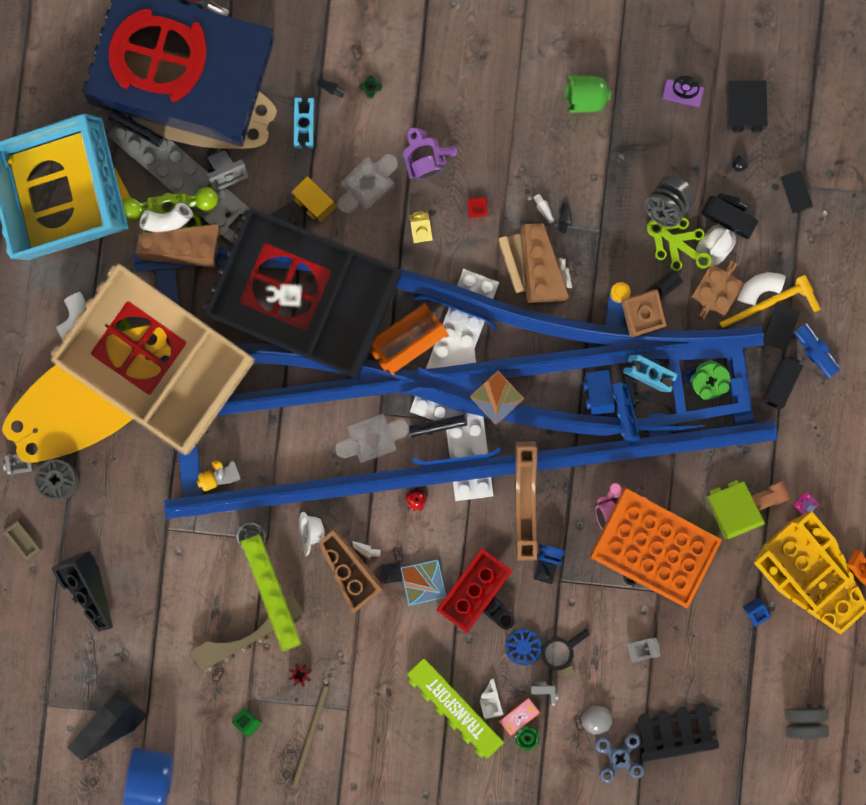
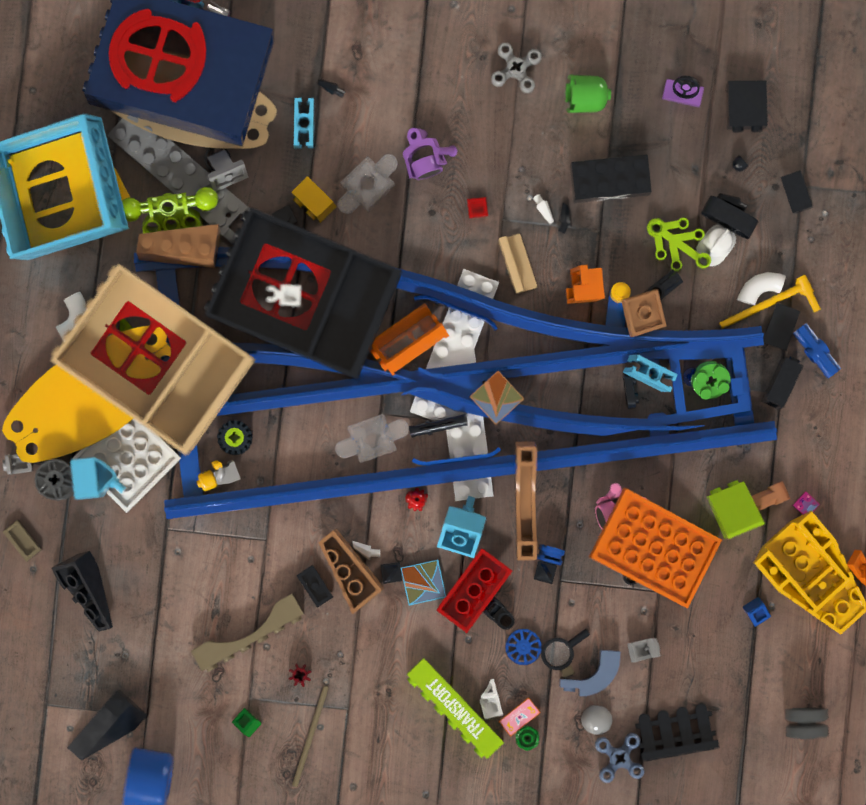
black pin [108,109,164,148] -> none
white cylinder [140,203,193,232] -> none
light grey hair [236,523,266,550] -> none
lime brick [241,534,302,651] -> none
white piece [299,512,325,556] -> none
dark green plate [359,75,382,98] -> none
light yellow bracket [409,211,433,243] -> none
medium nougat wedge [520,223,569,304] -> none
light grey bracket [531,682,559,706] -> none
white bar [558,258,572,288] -> none
blue brick [583,370,614,415] -> none
blue plate [613,382,640,442] -> none
dark grey wheel [645,176,695,227] -> none
medium nougat plate [691,261,744,320] -> none
none -> medium azure piece [71,458,126,500]
none -> white plate [72,419,181,513]
none -> black wheel [217,420,253,455]
none -> black plate [296,565,333,608]
none -> medium azure piece [437,496,486,558]
none -> light grey gear [491,42,542,94]
none -> sand blue arch [559,650,620,696]
none -> orange plate [566,265,605,304]
none -> black brick [570,154,652,203]

